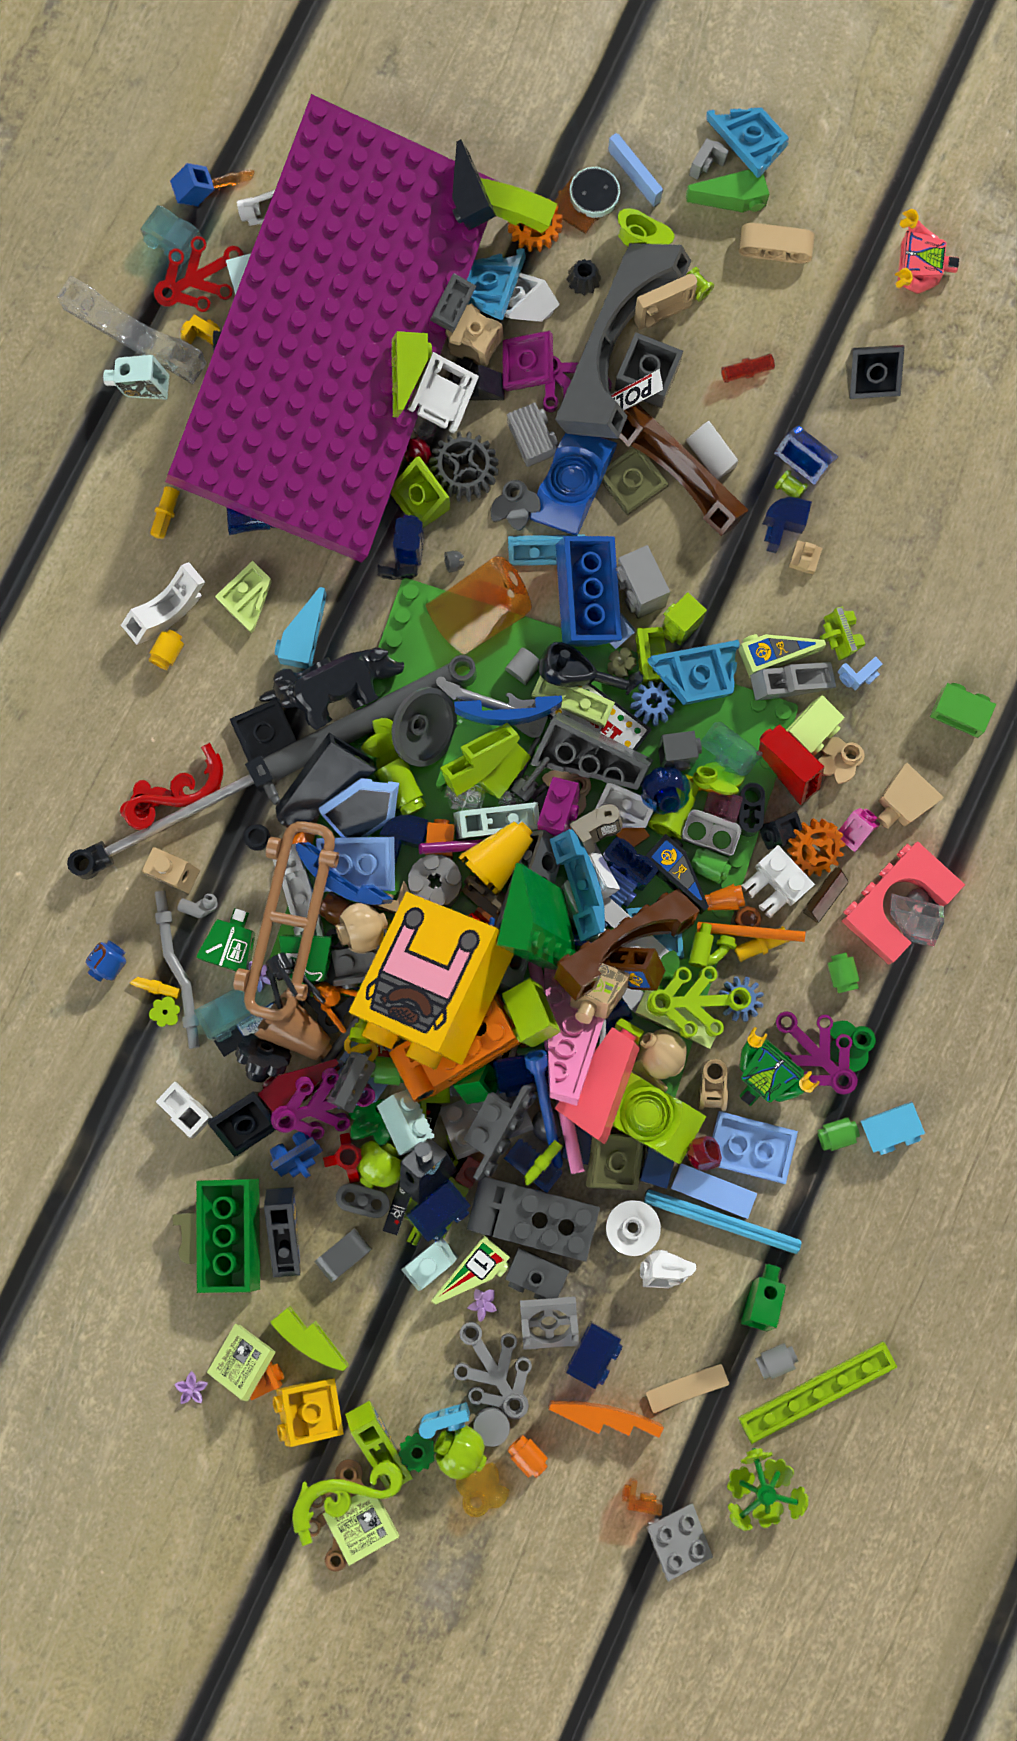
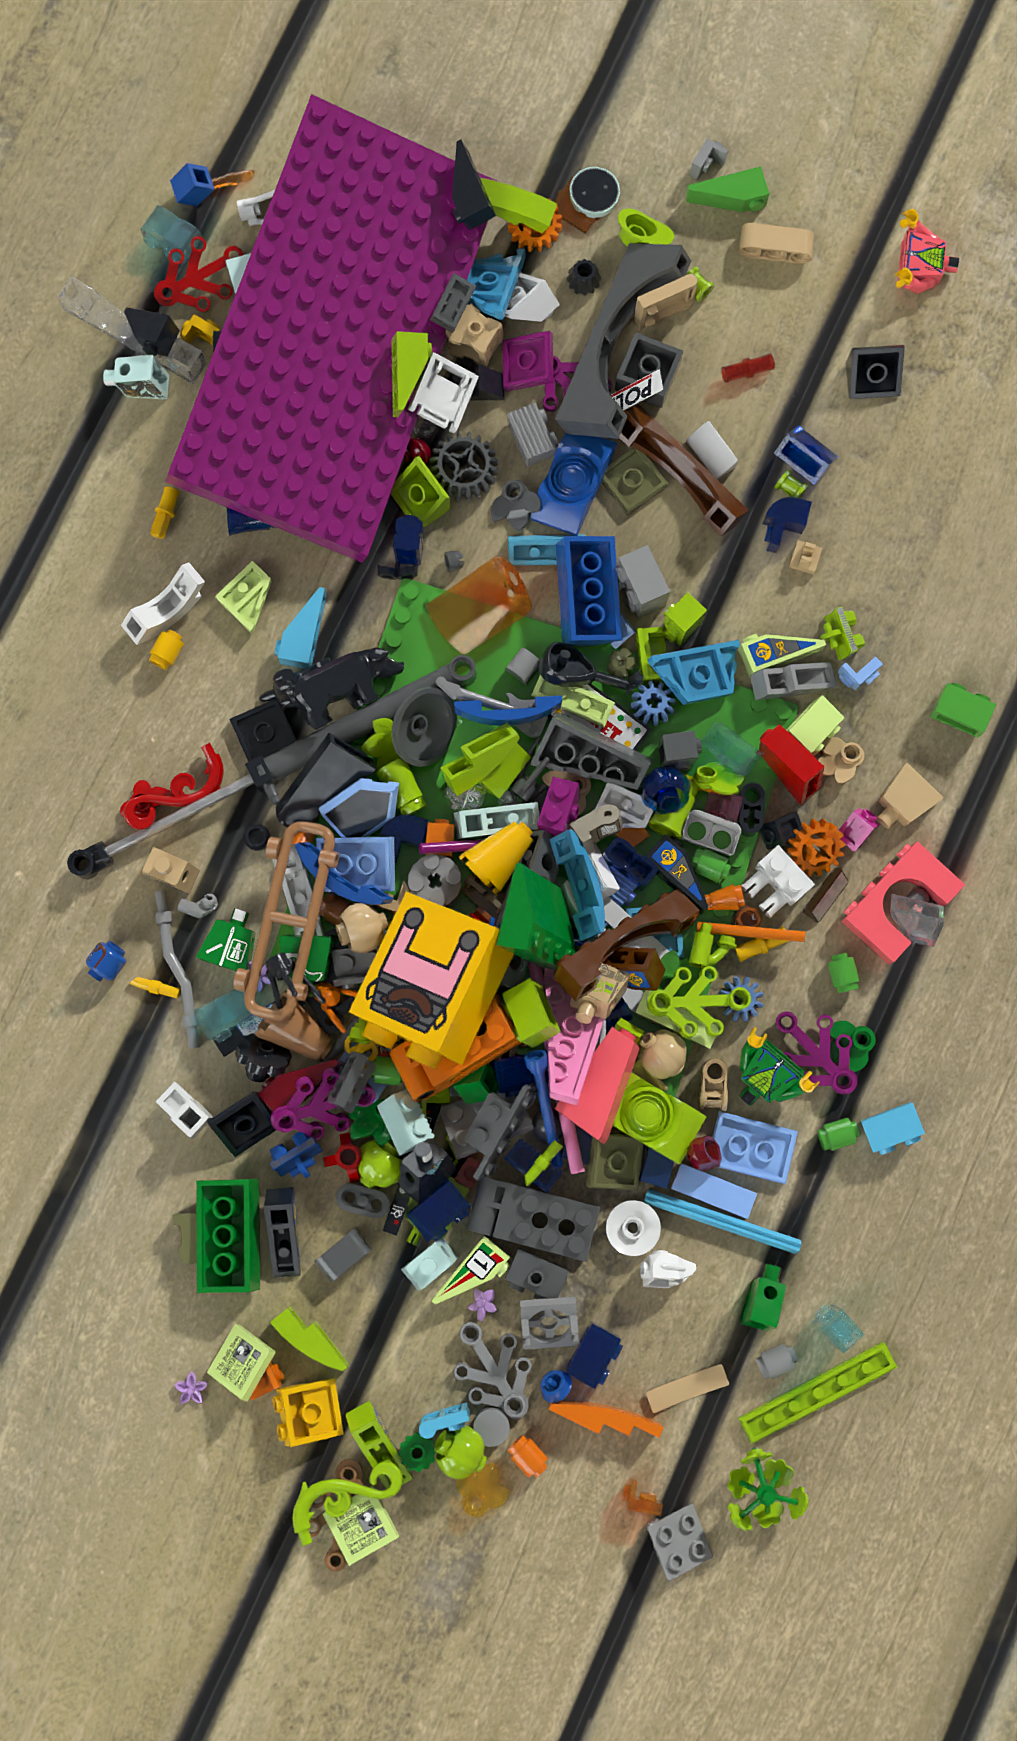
lime plant [149,996,180,1027] -> none
light blue tile [608,133,663,207] -> none
dark azure wing [706,108,789,178] -> none
none -> black slope [124,307,180,357]
none -> blue hat [540,1370,572,1403]
none -> clear light blue brick [812,1304,865,1353]

